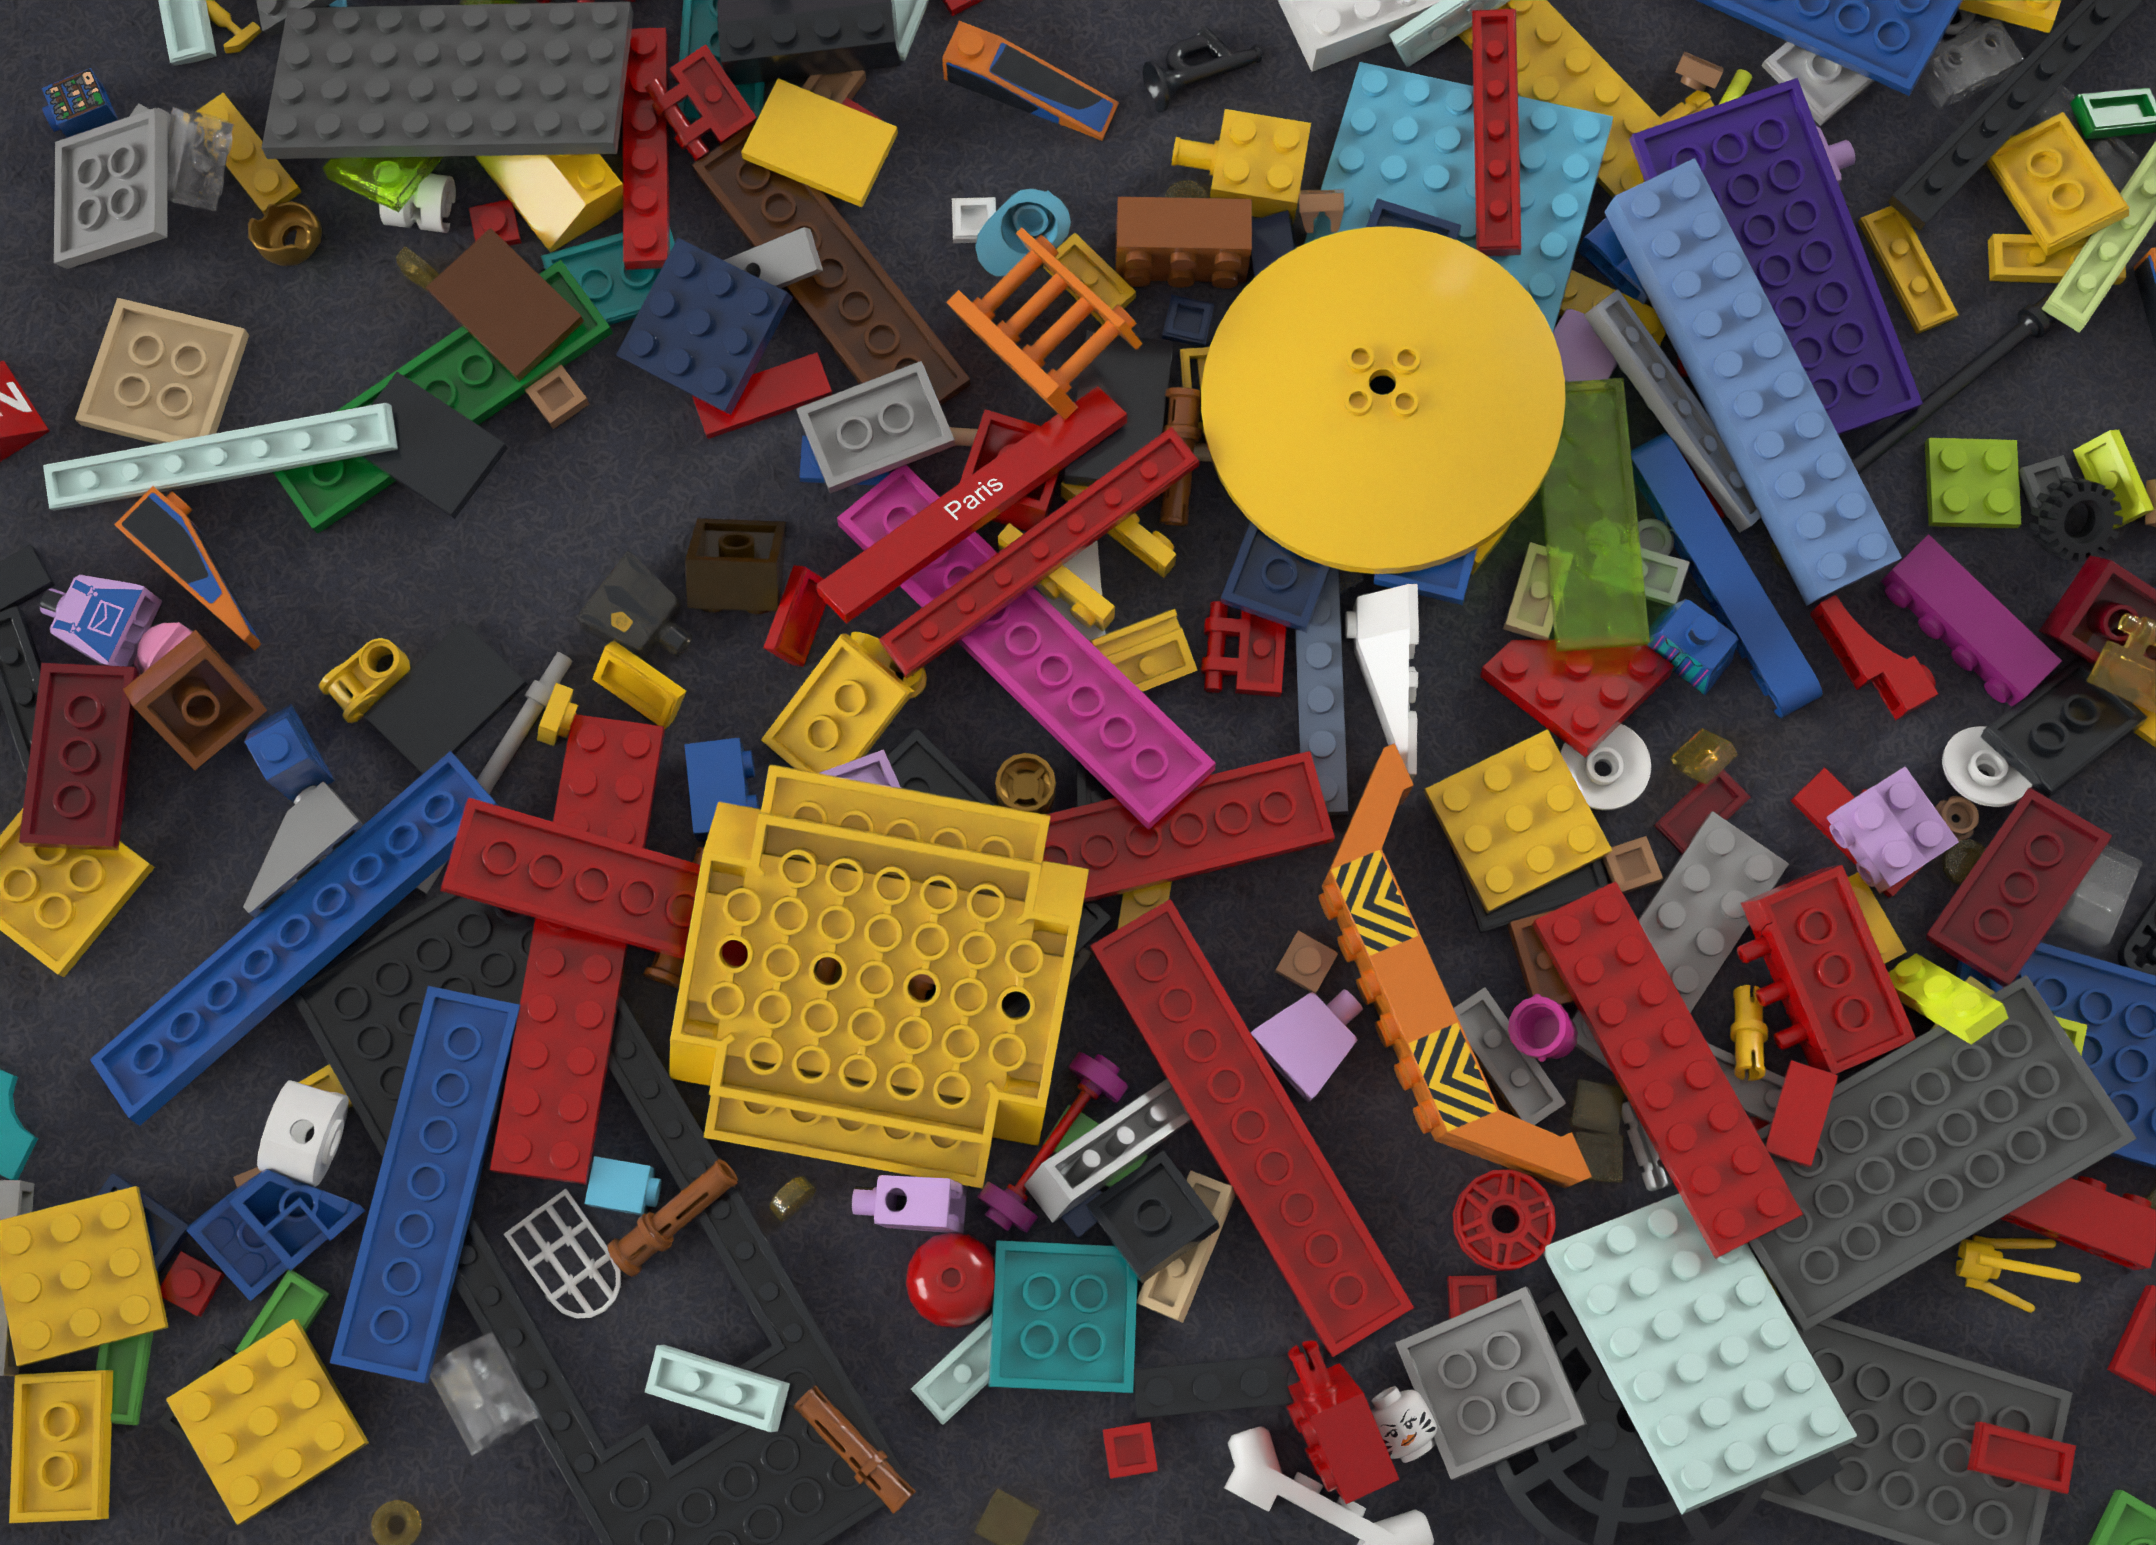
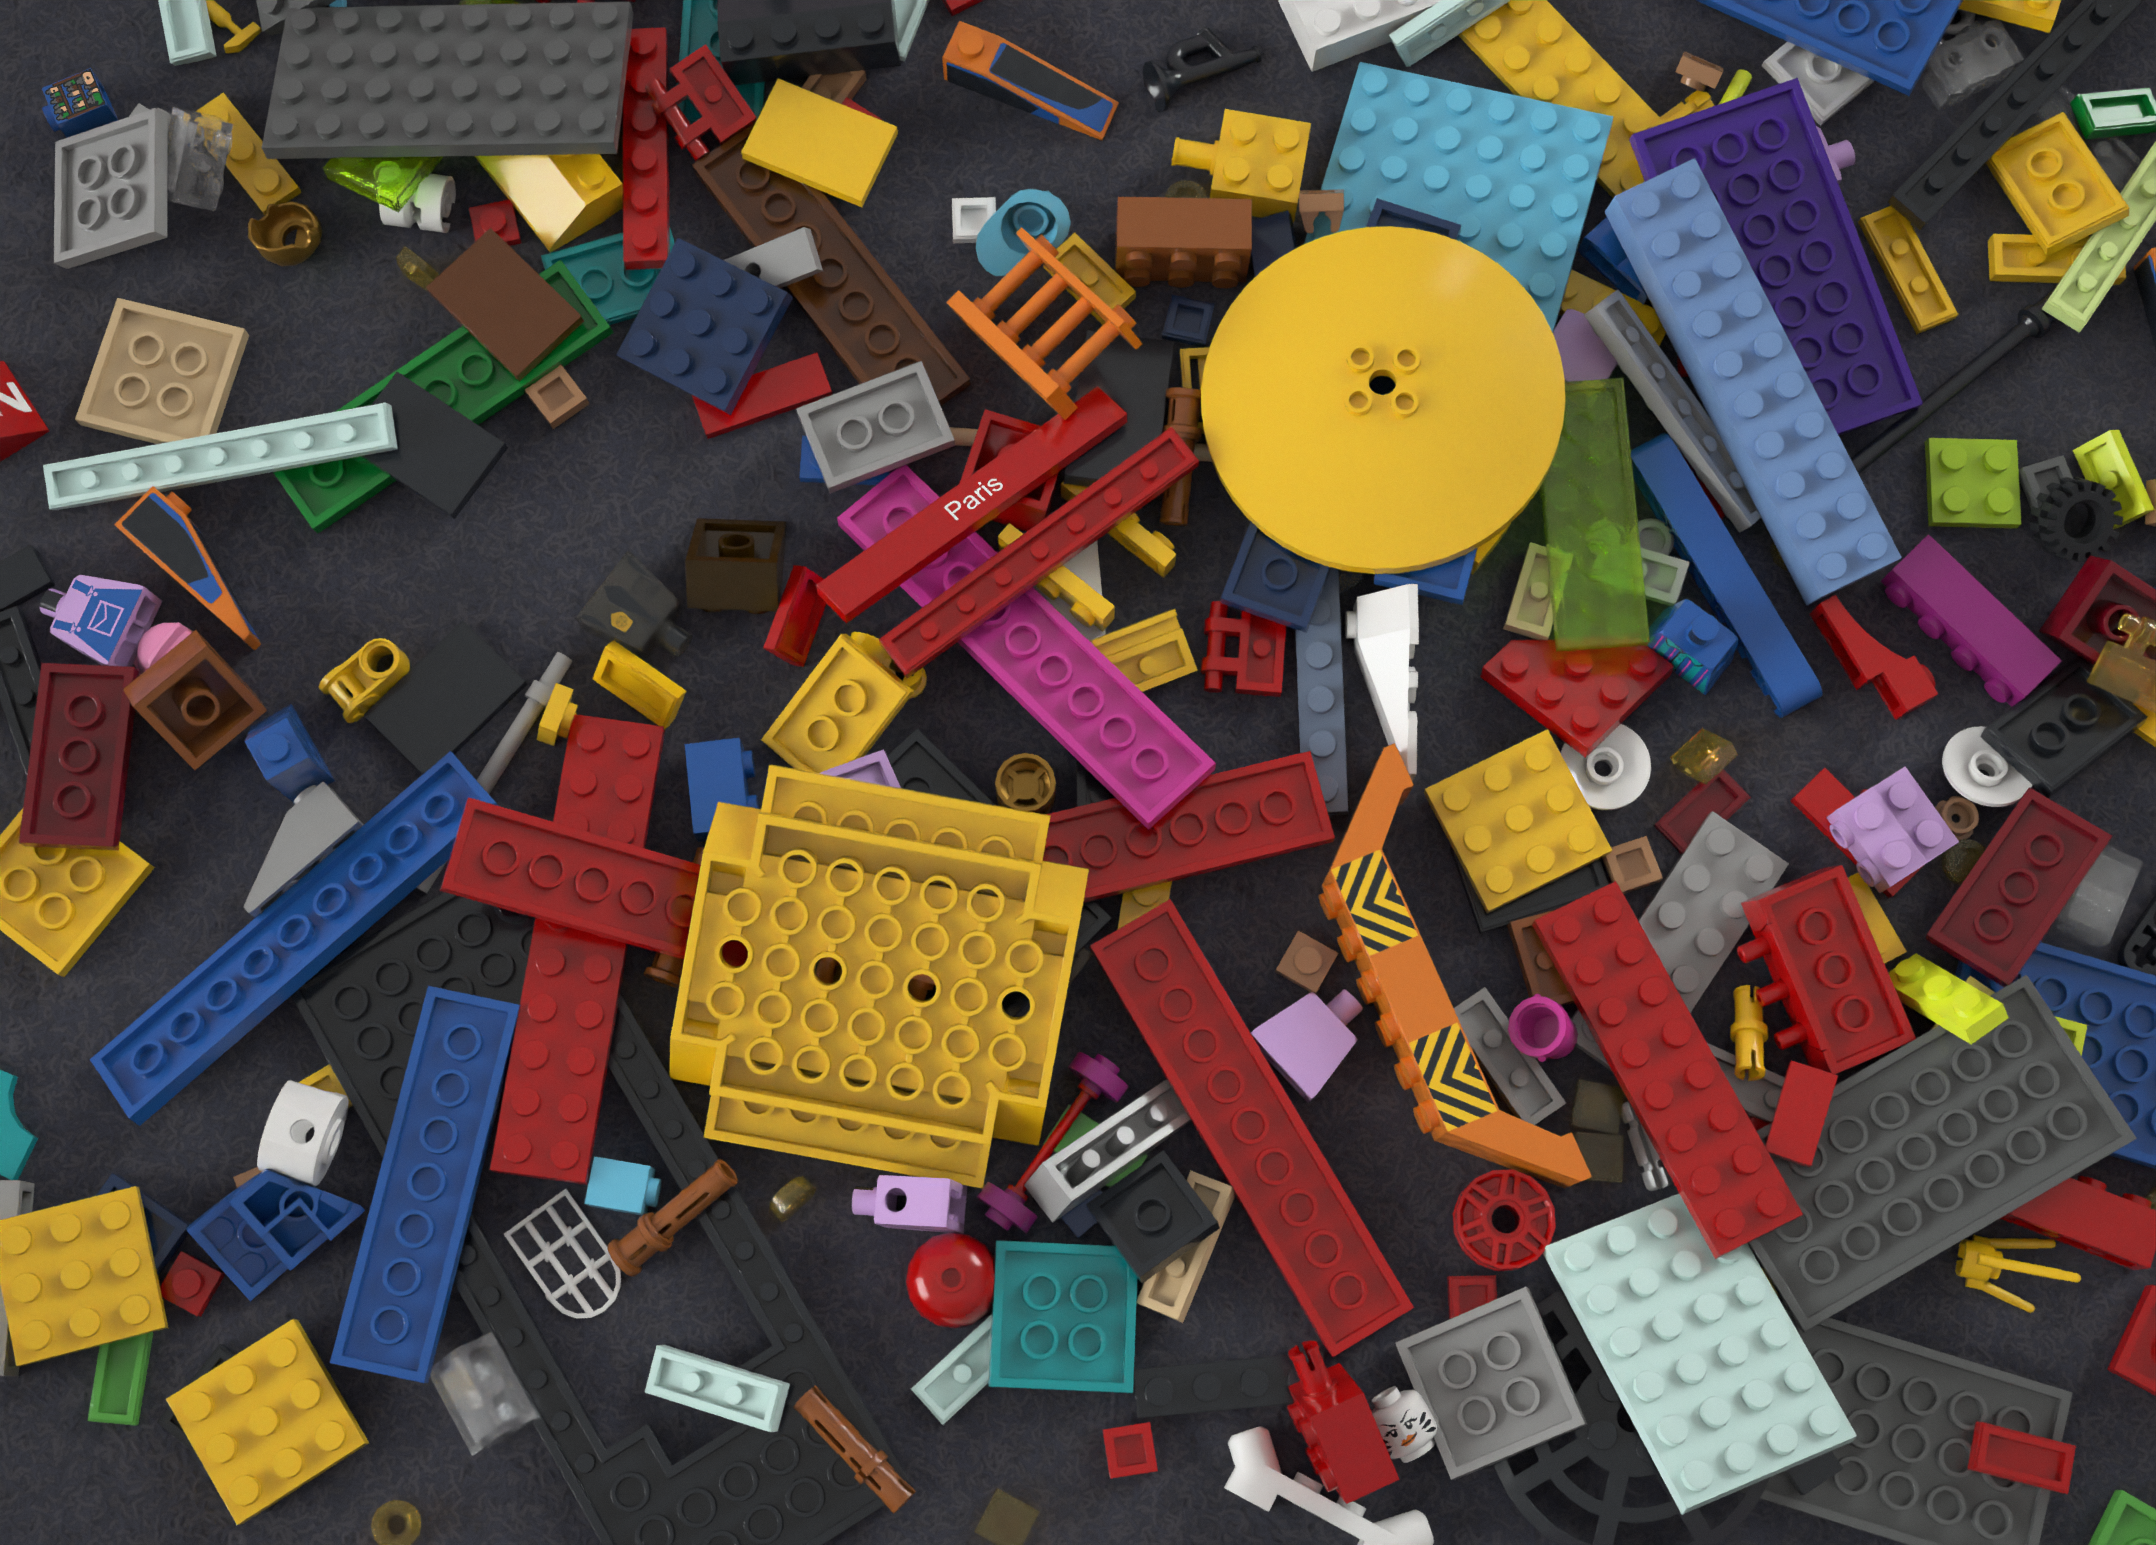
yellow tile [9,1370,113,1523] -> none
bright green tile [235,1269,331,1353] -> none
red tile [1472,9,1521,256] -> none

